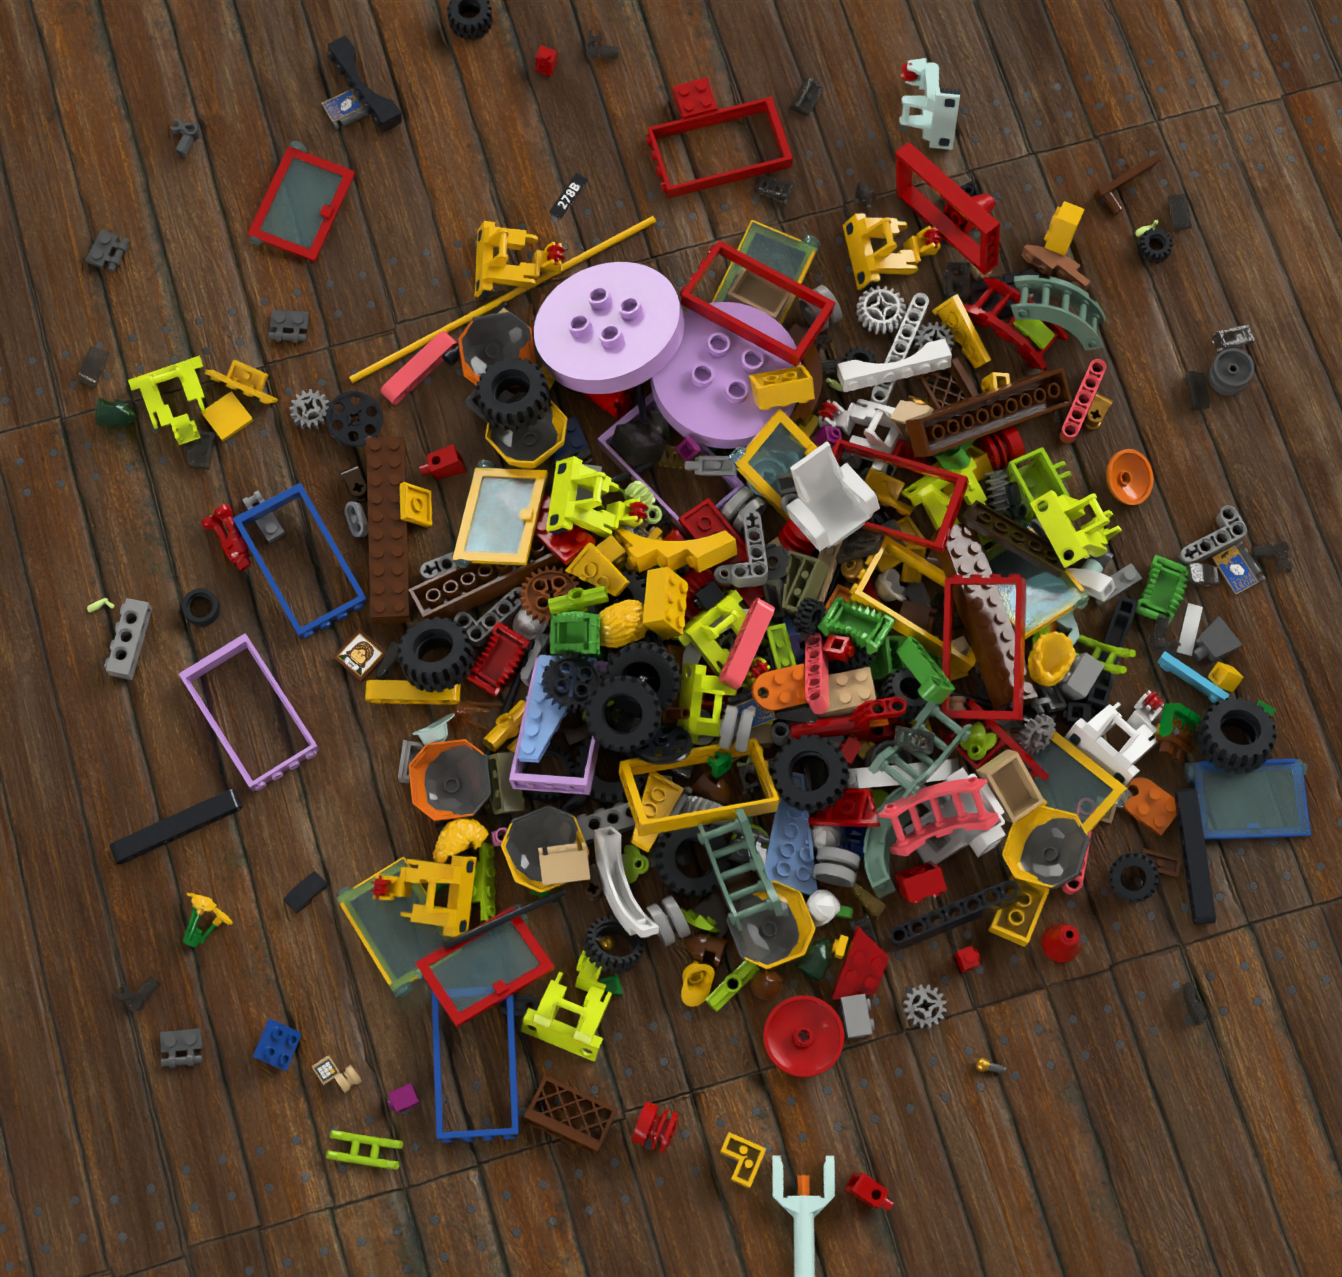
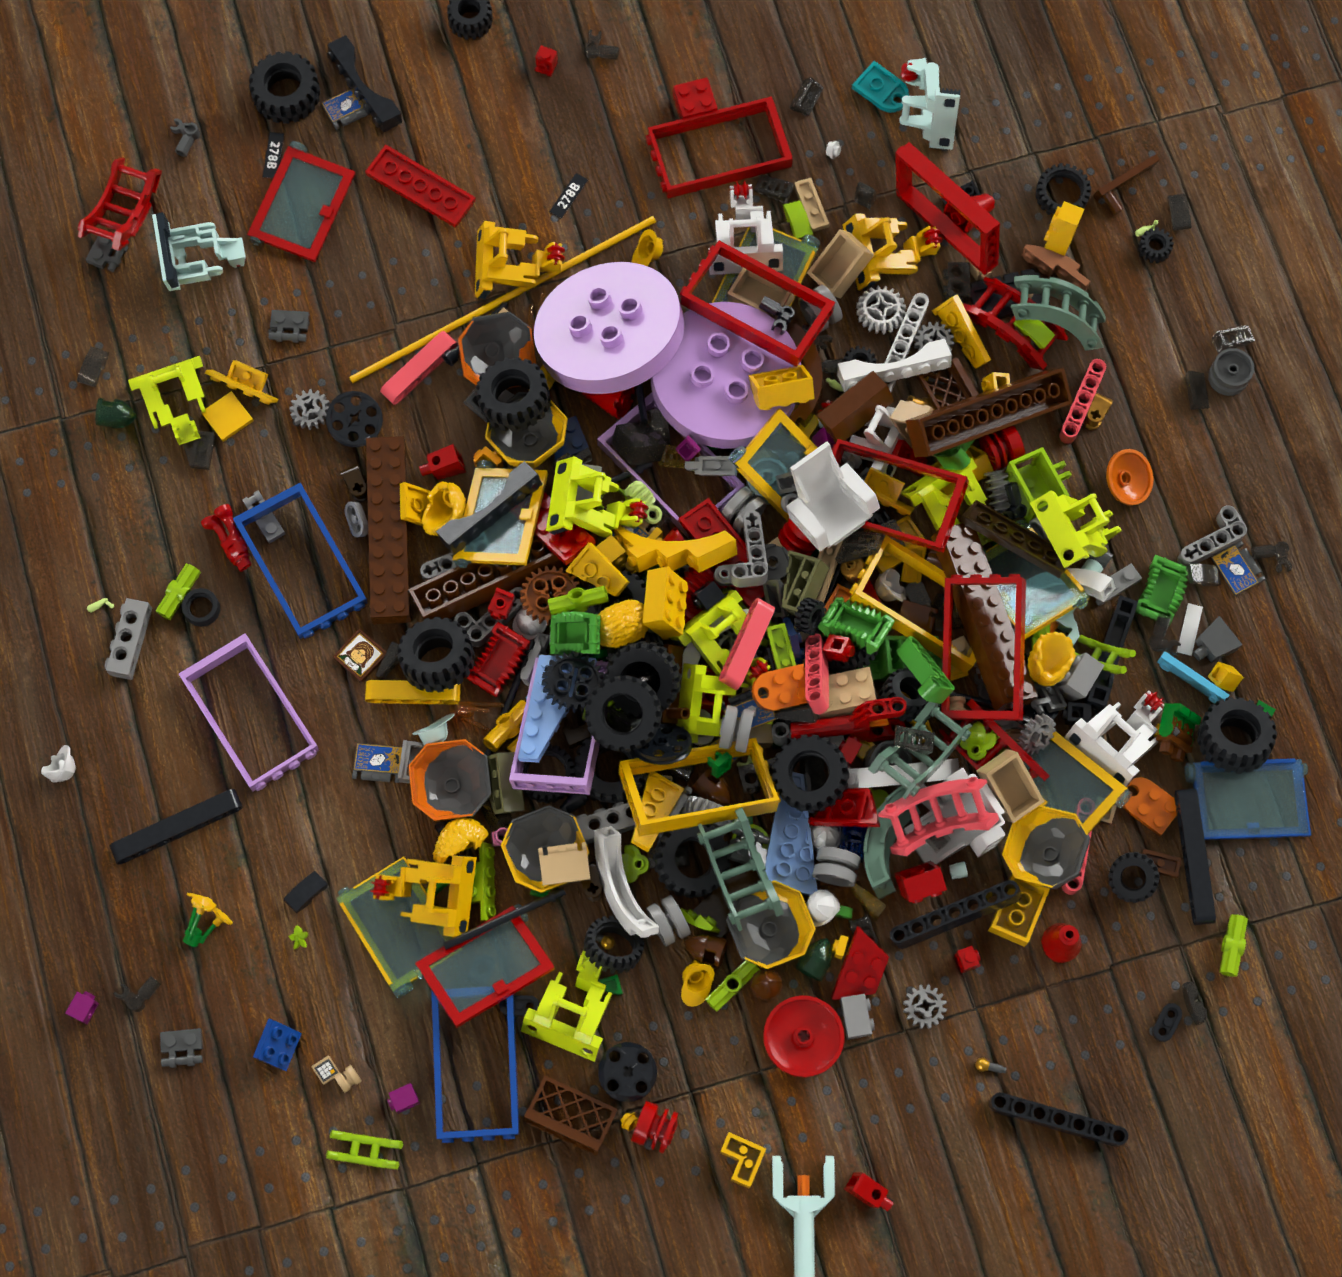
none -> white piece [41,745,76,783]
none -> magenta brick [65,991,99,1024]
none -> red fence [77,157,162,251]
none -> light aqua container [152,212,247,291]
none -> lime piece [156,563,201,620]
none -> black tyre [249,51,320,124]
none -> black sticker [263,132,284,178]
none -> lime plant [289,926,308,949]
none -> piece [352,743,402,783]
none -> red plate [365,144,476,228]
none -> yellow hair [421,481,466,536]
none -> arch [436,461,542,555]
none -> light orange bracket [473,446,503,469]
none -> red brick [488,588,515,620]
none -> black piece [598,1042,657,1102]
none -> yellow plate [621,1112,639,1131]
none -> yellow piece [632,229,663,267]
none -> white container [709,181,783,275]
none -> black bar [759,296,795,335]
none -> lime slope [783,200,813,239]
none -> tan plate [794,178,829,232]
none -> tan piece [807,229,874,298]
none -> reddish brown slope [816,371,894,443]
none -> white plate [826,141,841,159]
none -> teal plate [852,61,909,113]
none -> light aqua hose [949,862,968,879]
none -> black beam [989,1093,1129,1147]
none -> black tyre [1036,163,1091,215]
none -> black plate [1152,1003,1182,1042]
none -> lime piece [1219,914,1248,977]

